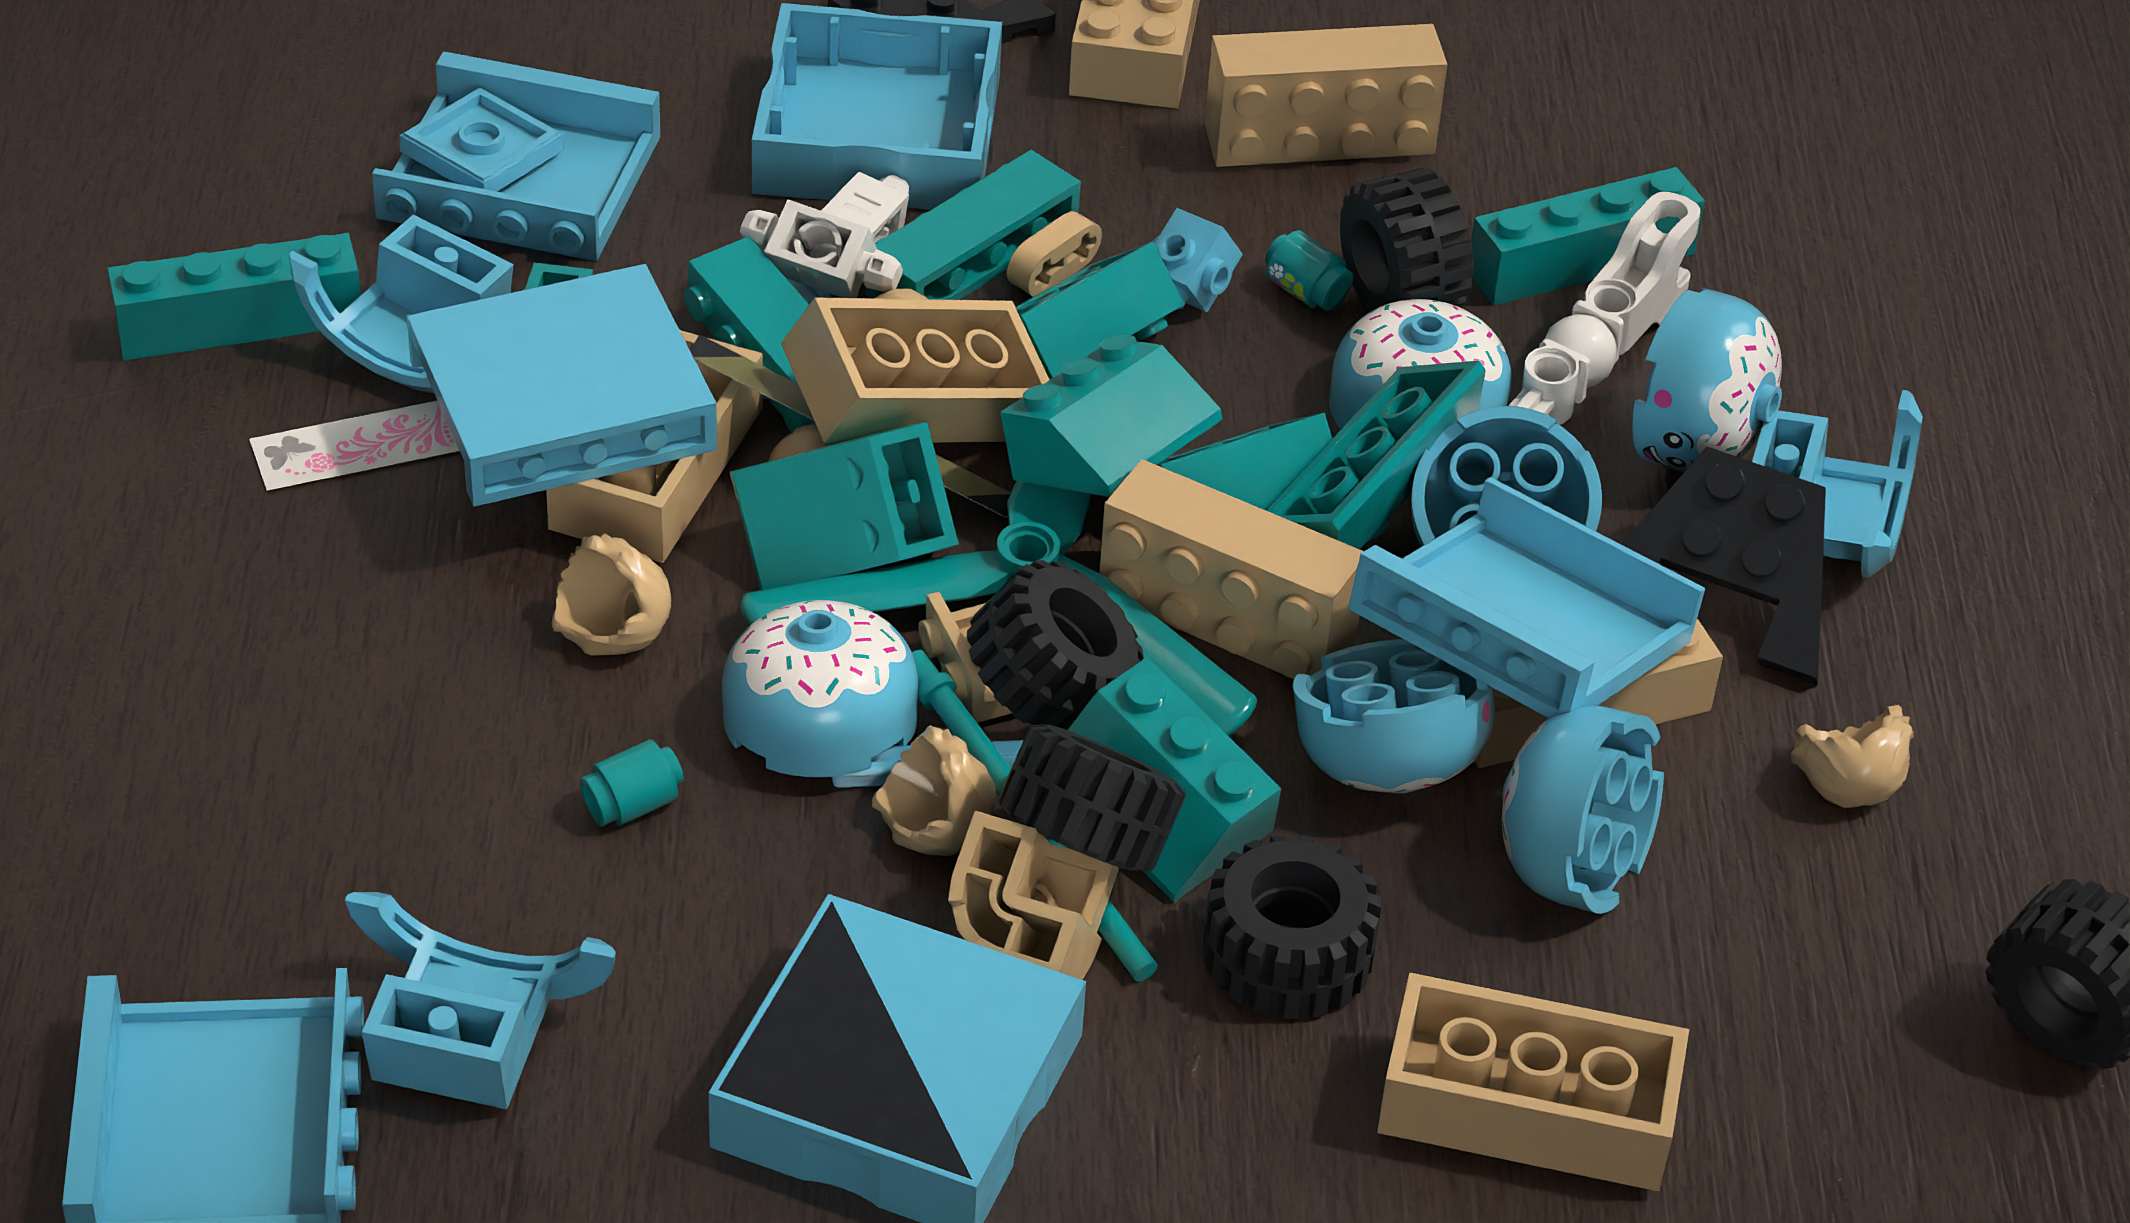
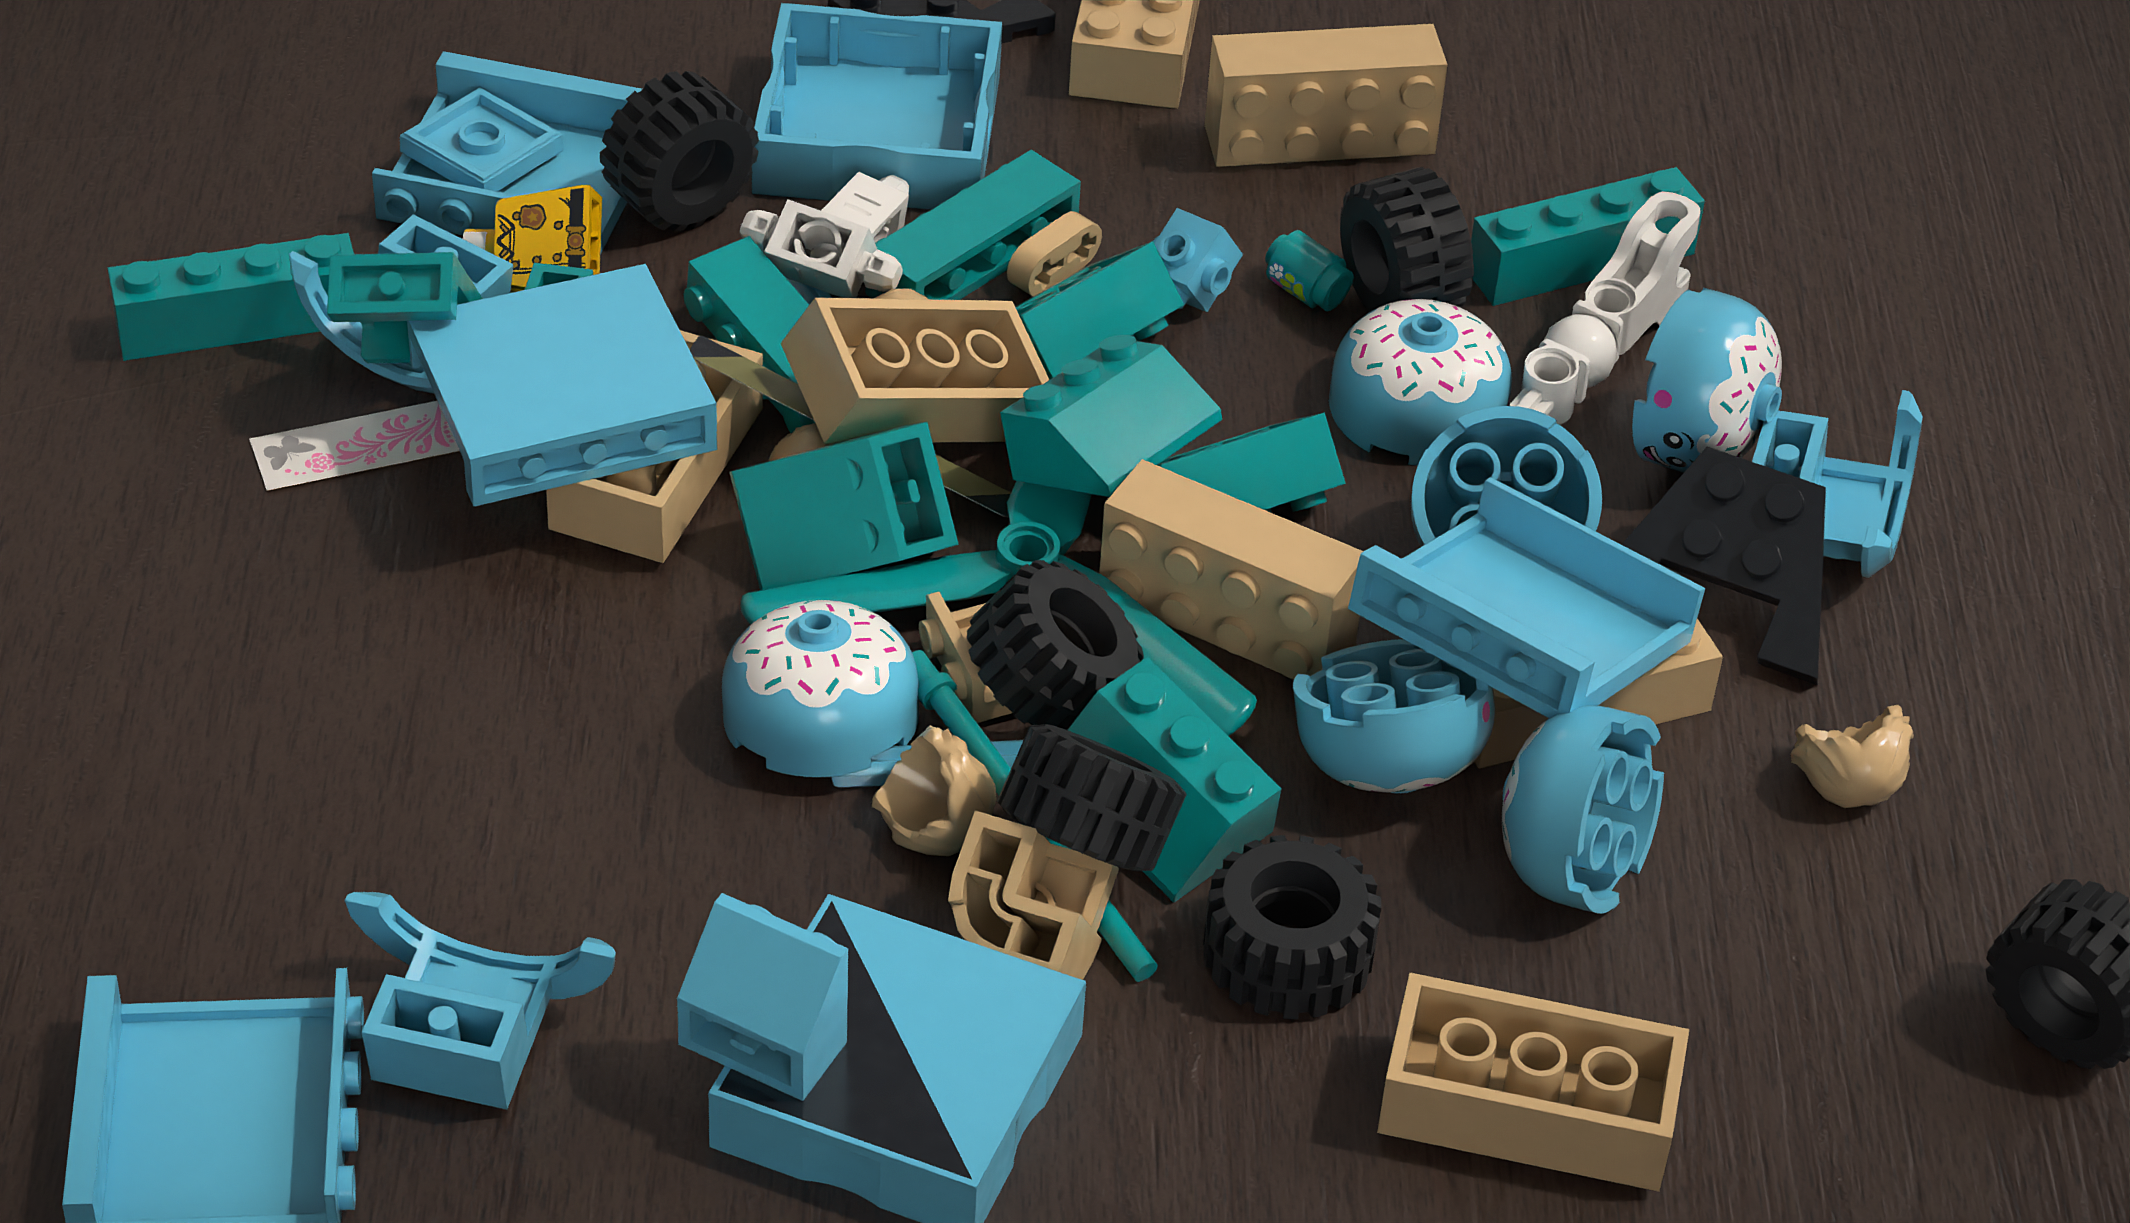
tan hair [552,532,671,656] -> none
teal brick [579,739,684,827] -> none
teal slope [1266,360,1486,550] -> none
none -> teal panel [327,252,483,363]
none -> yellow torso [462,185,602,293]
none -> black tyre [600,71,759,232]
none -> medium azure slope [677,893,848,1101]

